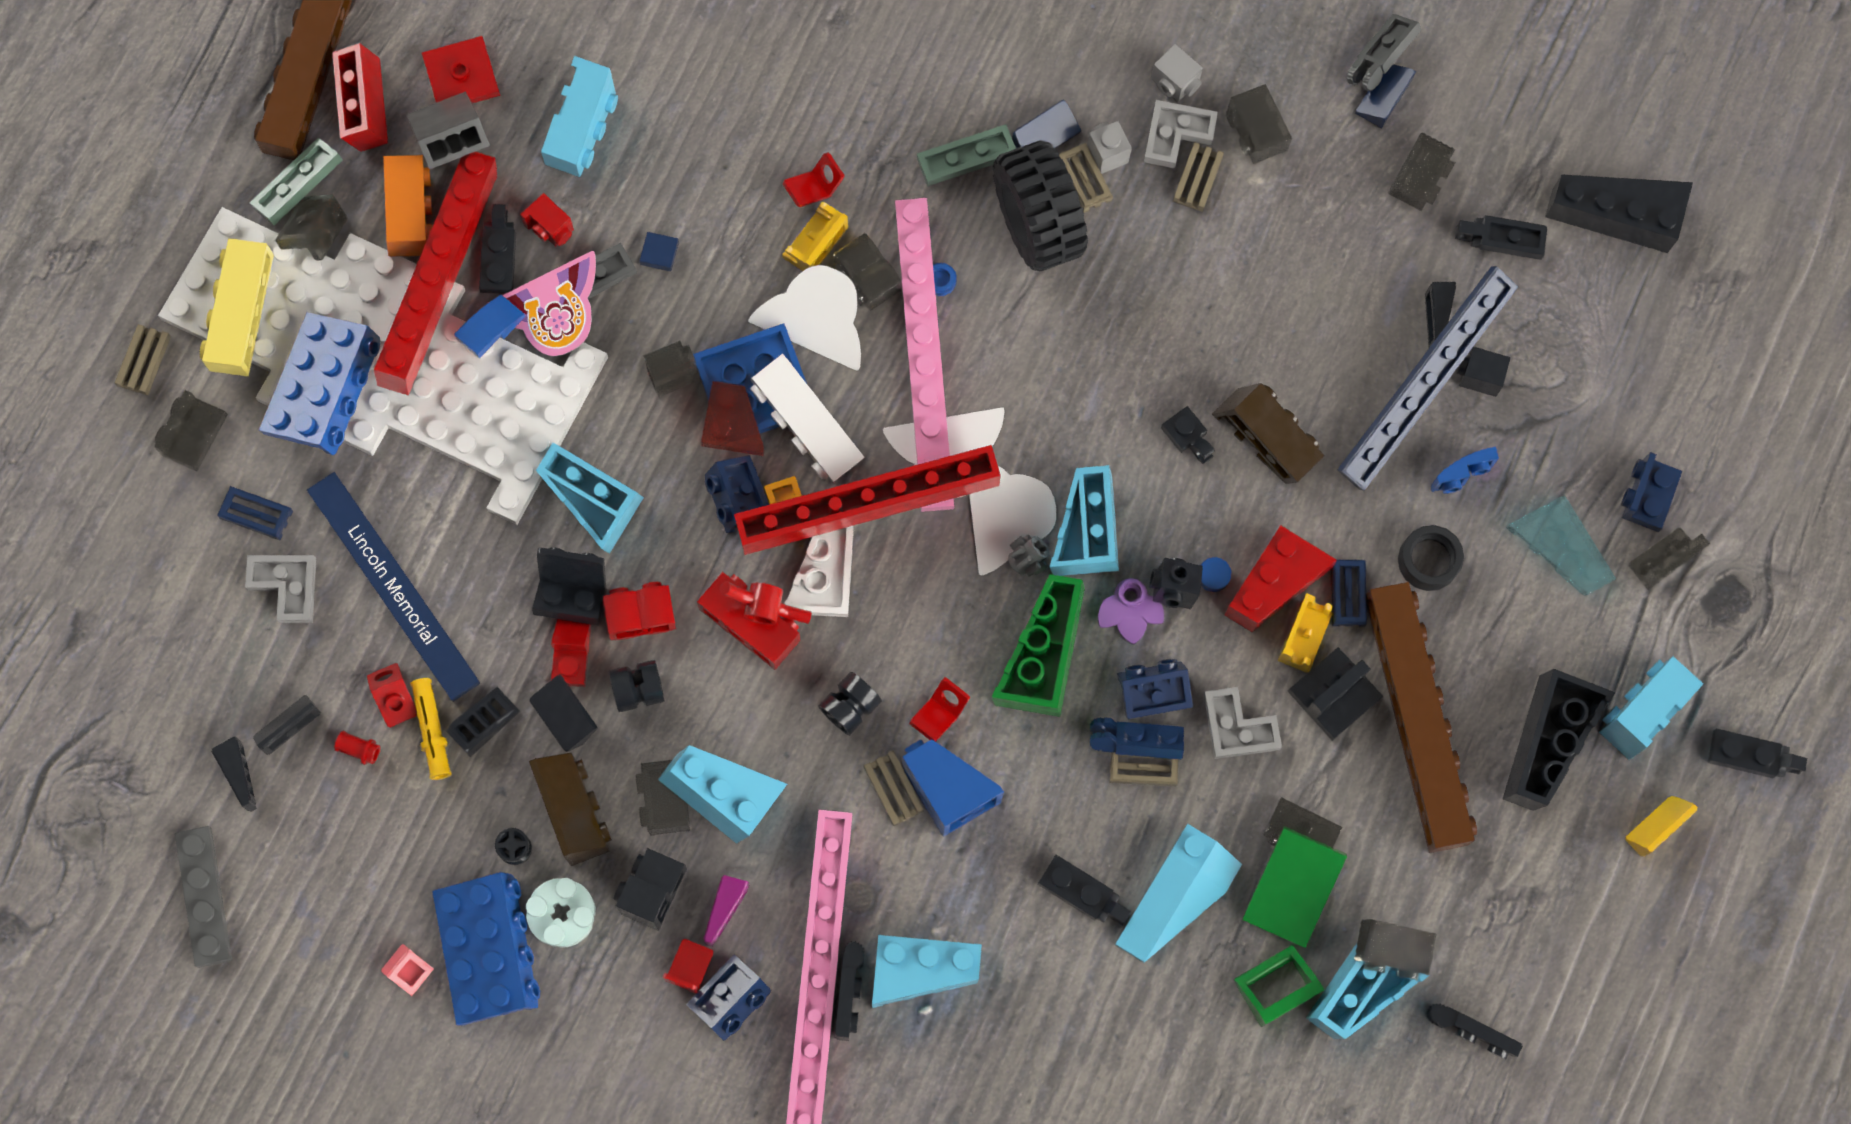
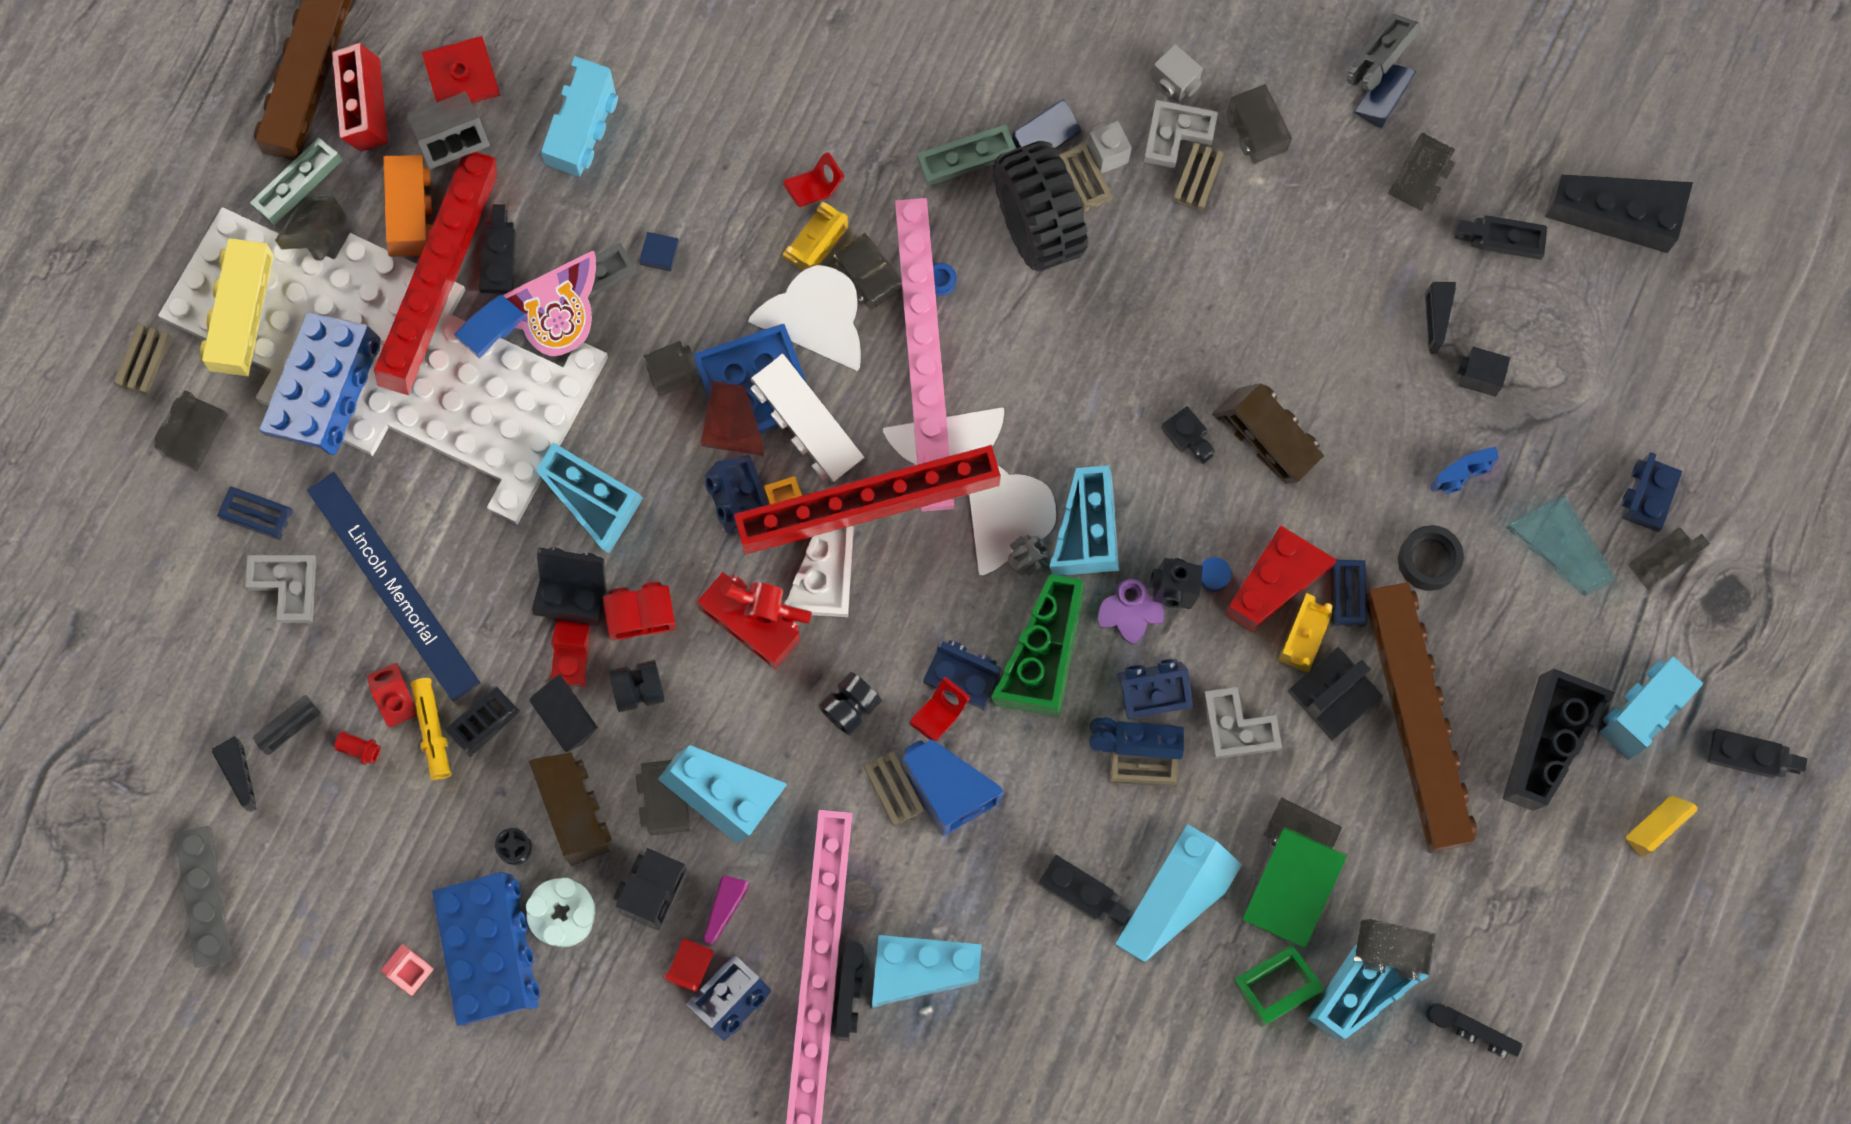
red brick [520,193,574,247] -> none
tile [1337,266,1518,491] -> none
none -> dark blue bracket [923,640,1001,710]

